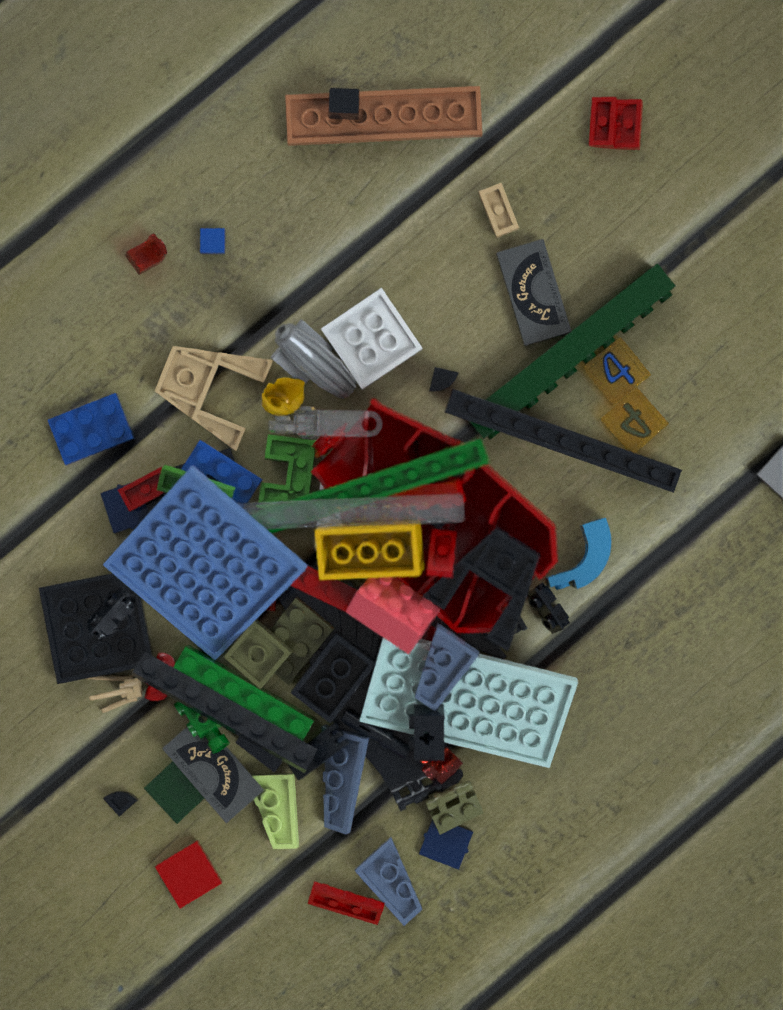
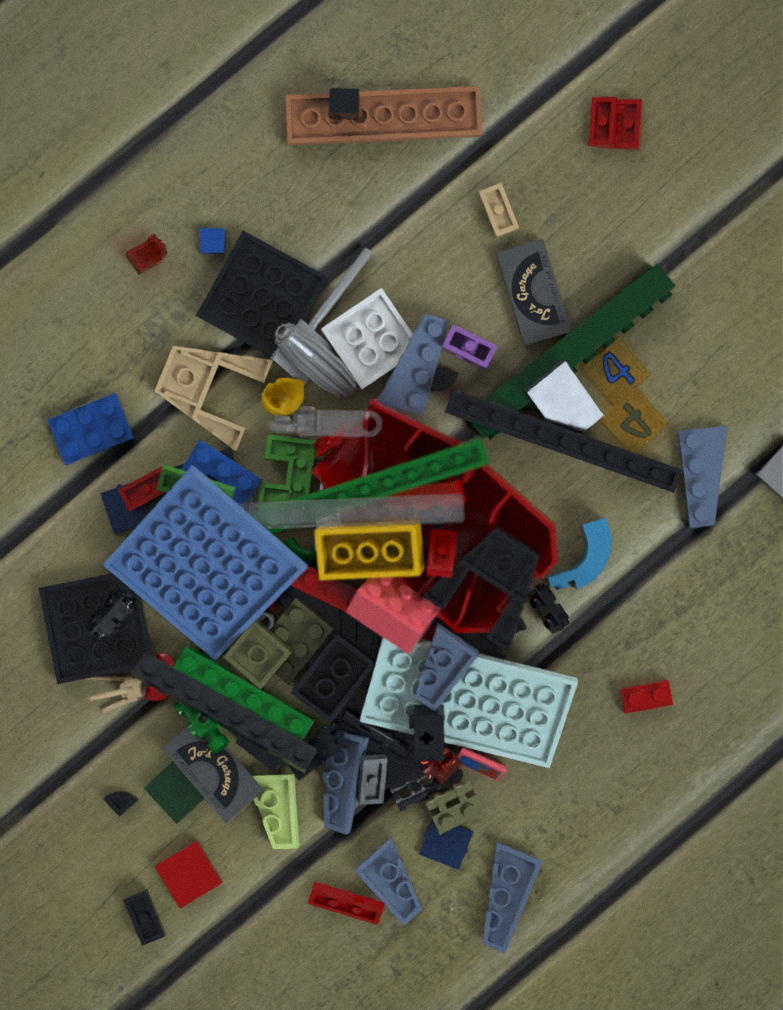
none -> black plate [123,889,166,946]
none -> black plate [196,231,329,357]
none -> light grey hinge [257,612,275,630]
none -> green arm [284,537,317,565]
none -> light grey bar [308,248,373,331]
none -> dark grey plate [357,754,387,805]
none -> sand blue wing [377,313,449,415]
none -> medium lavender brick [441,324,497,371]
none -> slope [455,746,507,781]
none -> sand blue wing [482,841,543,954]
none -> tile [524,359,604,434]
none -> red plate [619,680,673,714]
none -> sand blue wing [677,426,727,528]

